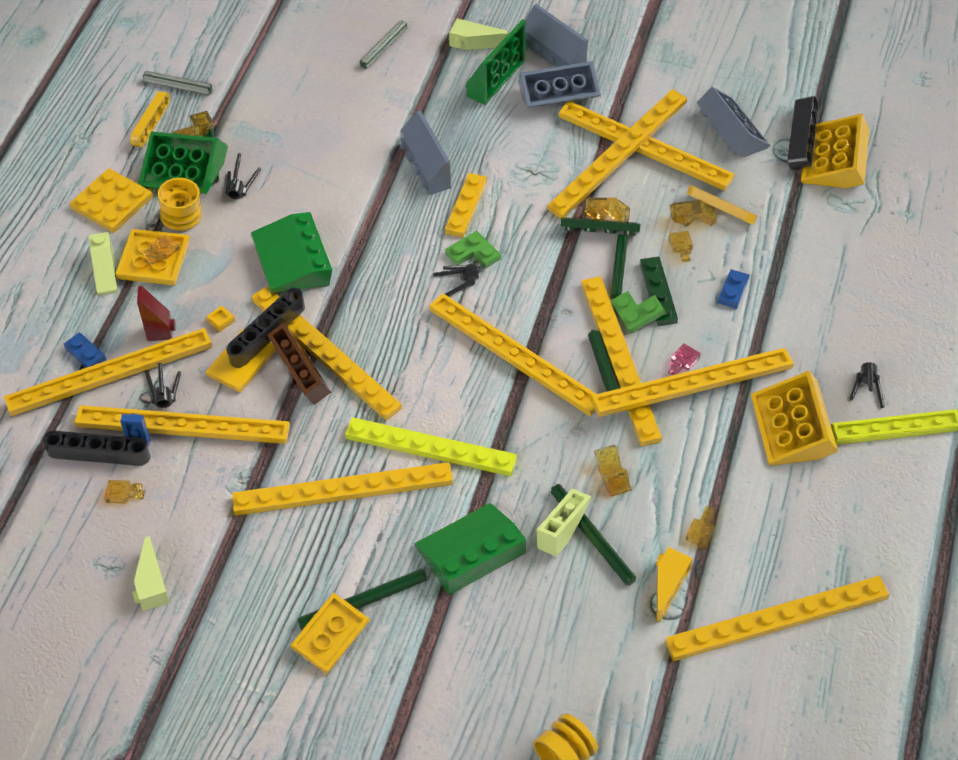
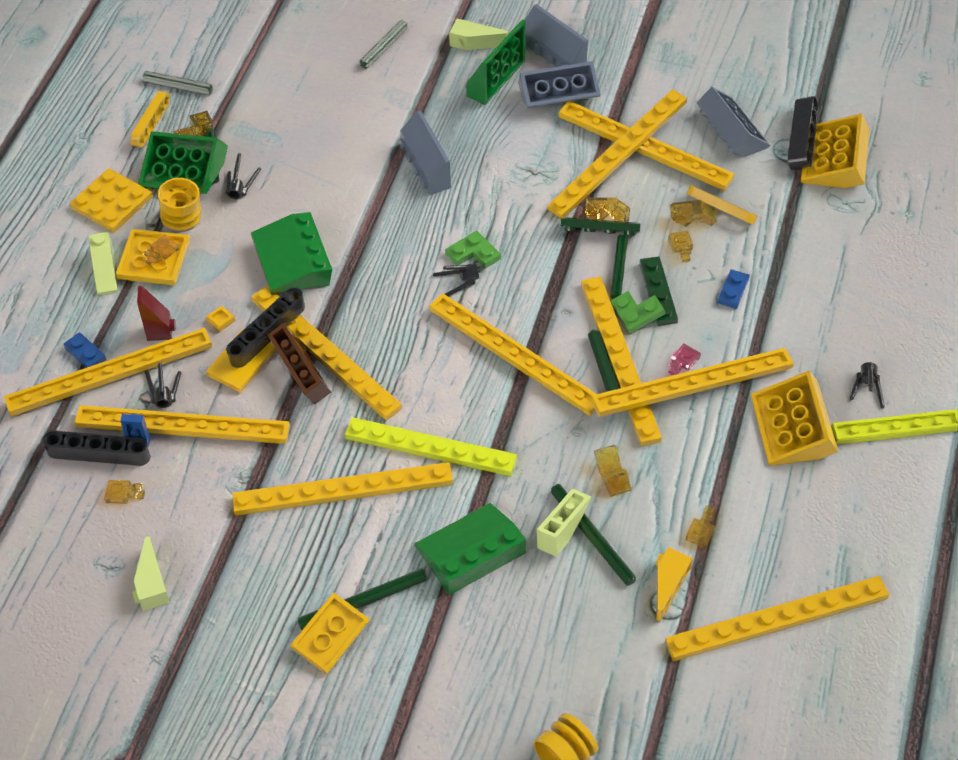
yellow plate [445,173,487,238] -> none

